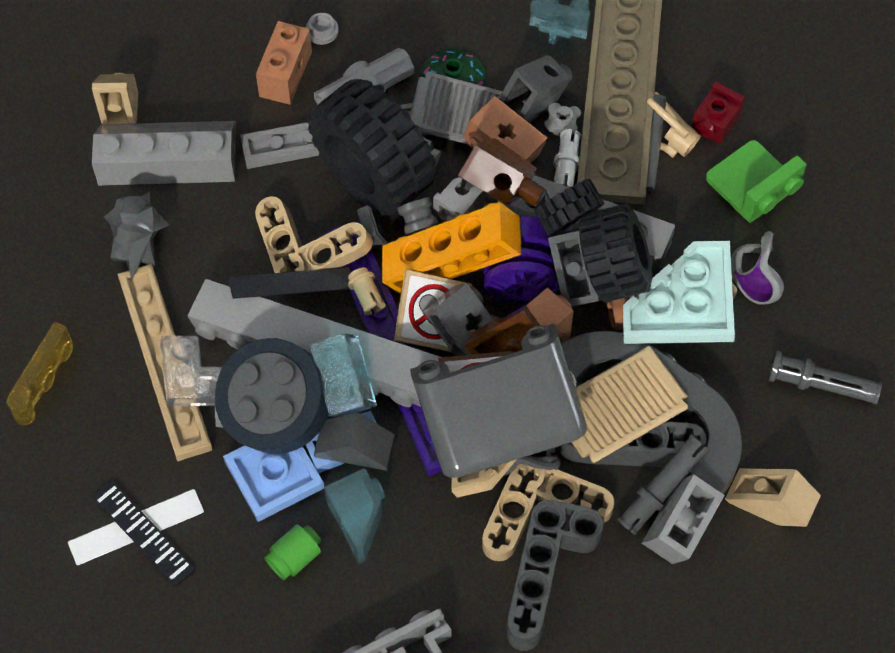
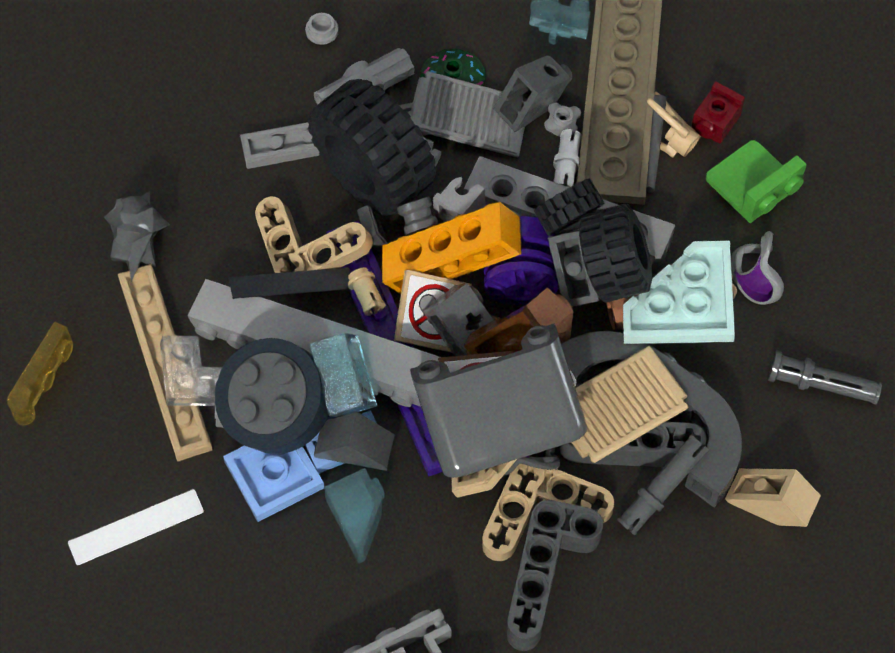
black sticker [91,480,195,586] -> none
tan slope [92,73,139,125] -> none
light grey slope [92,121,236,186] -> none
nougat brick [256,21,312,105] -> none
bright green brick [264,524,322,580] -> none
reddish brown torso [458,138,547,207] -> none
nougat brick [463,96,547,163] -> none
light grey brick [642,474,725,564] -> none

